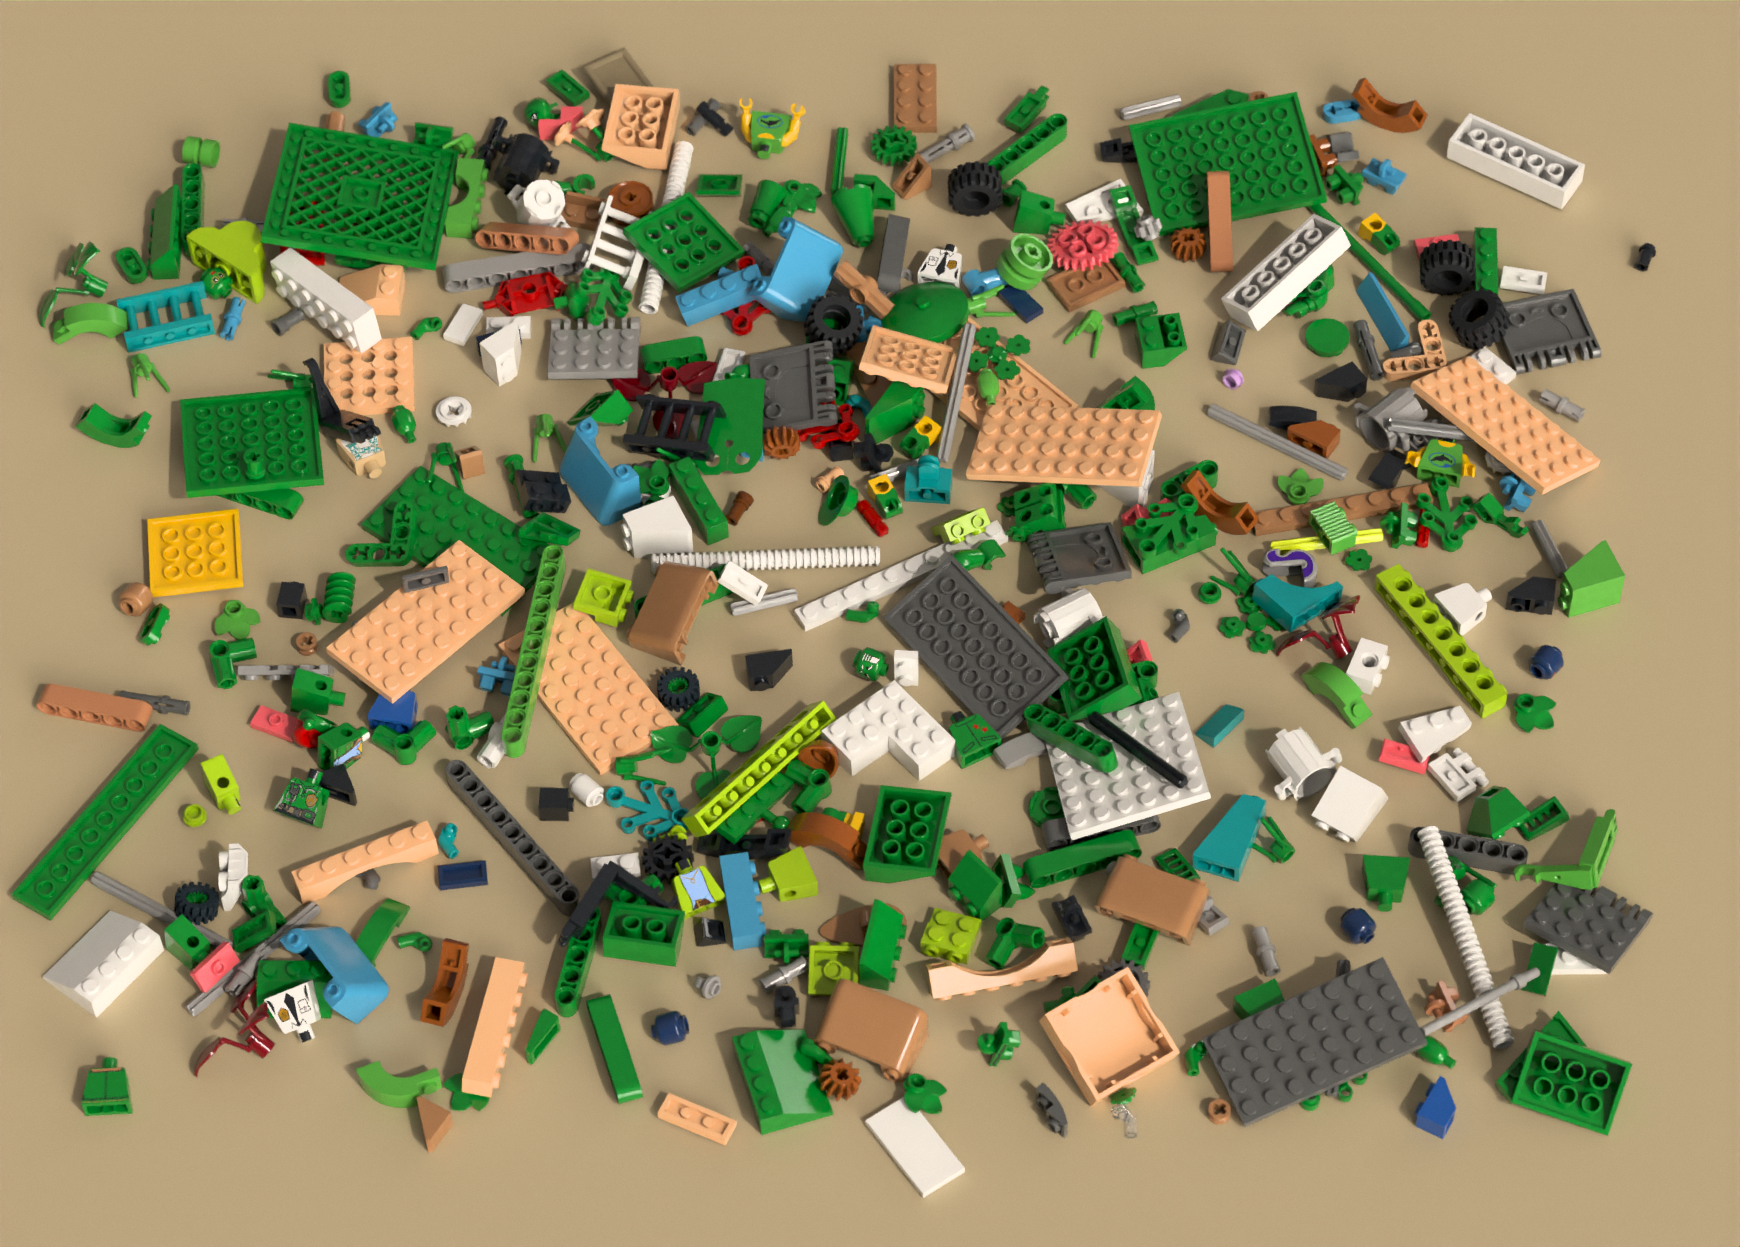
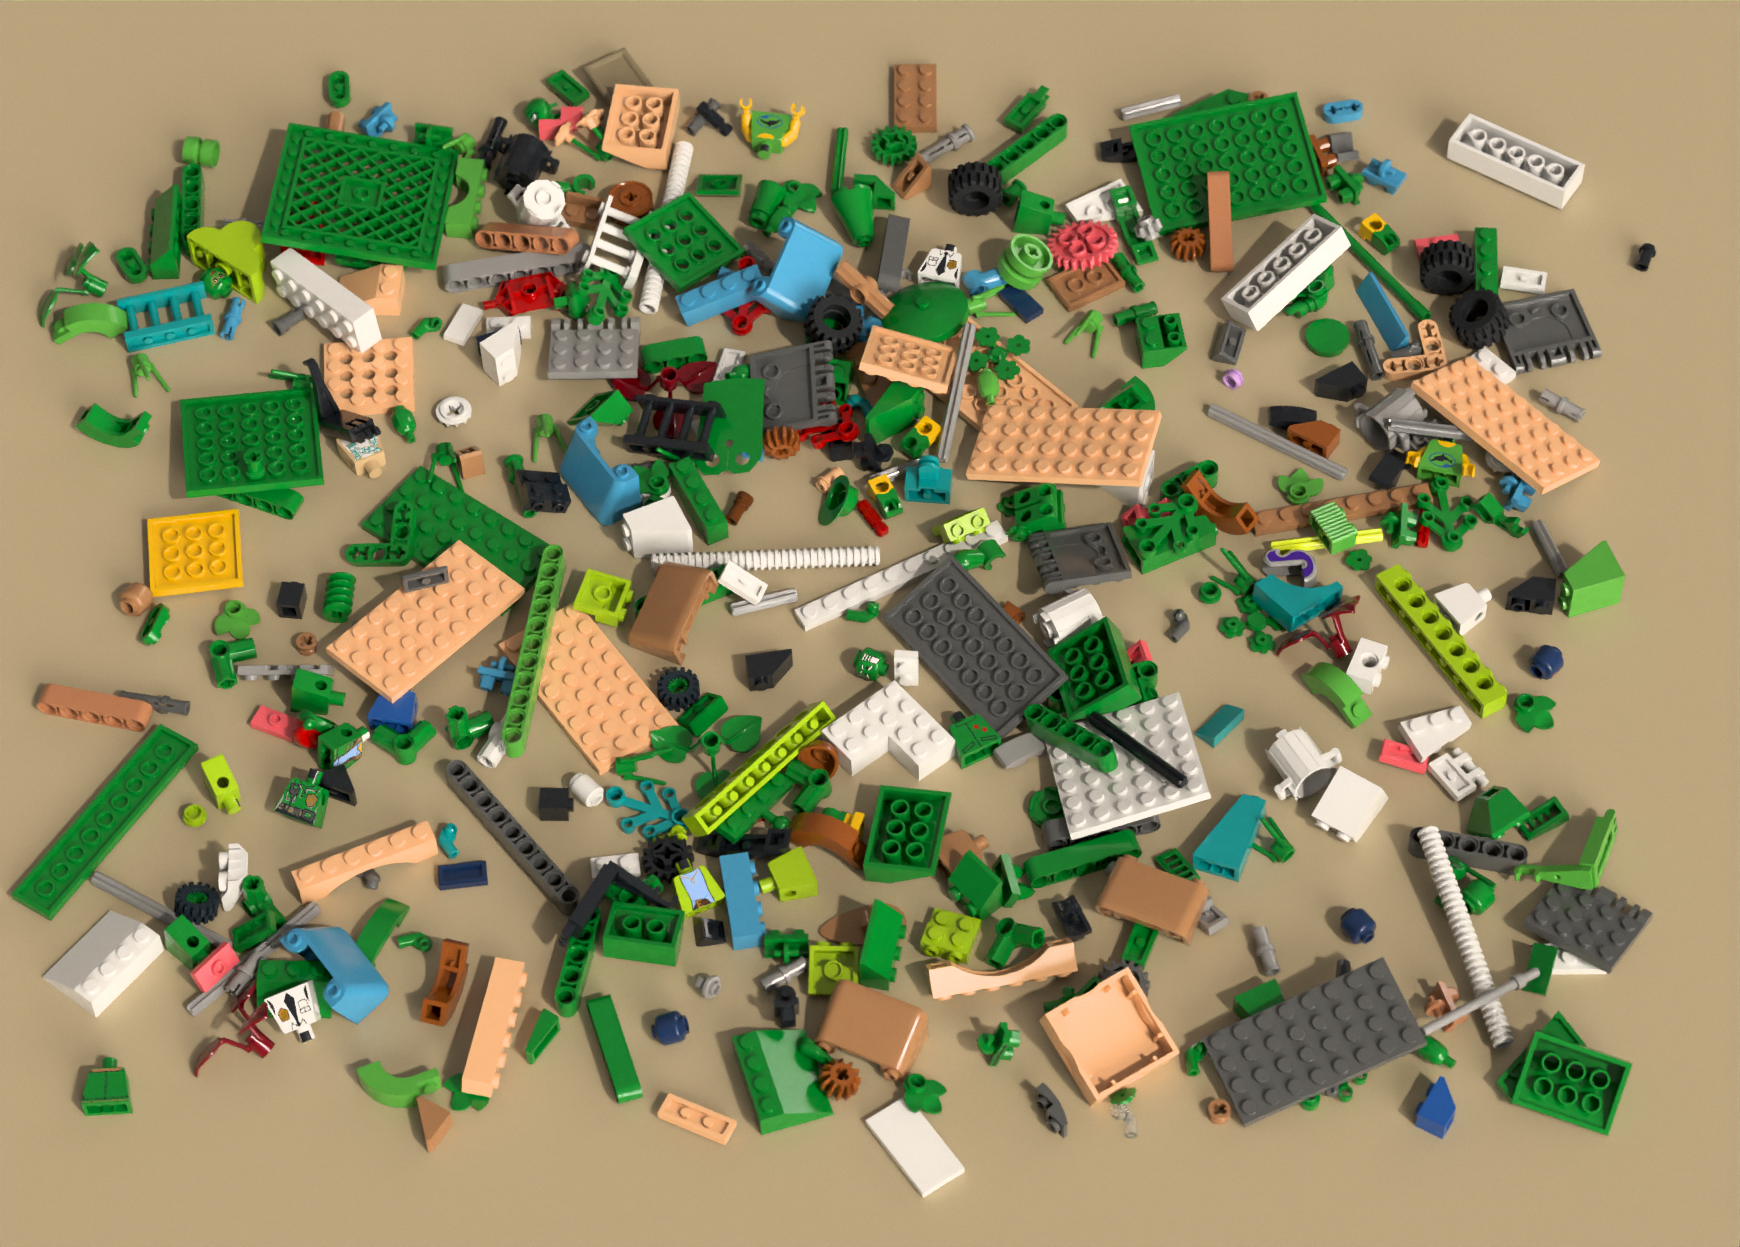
green plate [305,598,323,625] -> none
green wing [518,512,581,546] -> none
green piece [1053,483,1097,509] -> none
dark orange arch [1352,77,1427,133] -> none
green torso [1362,855,1410,912] -> none

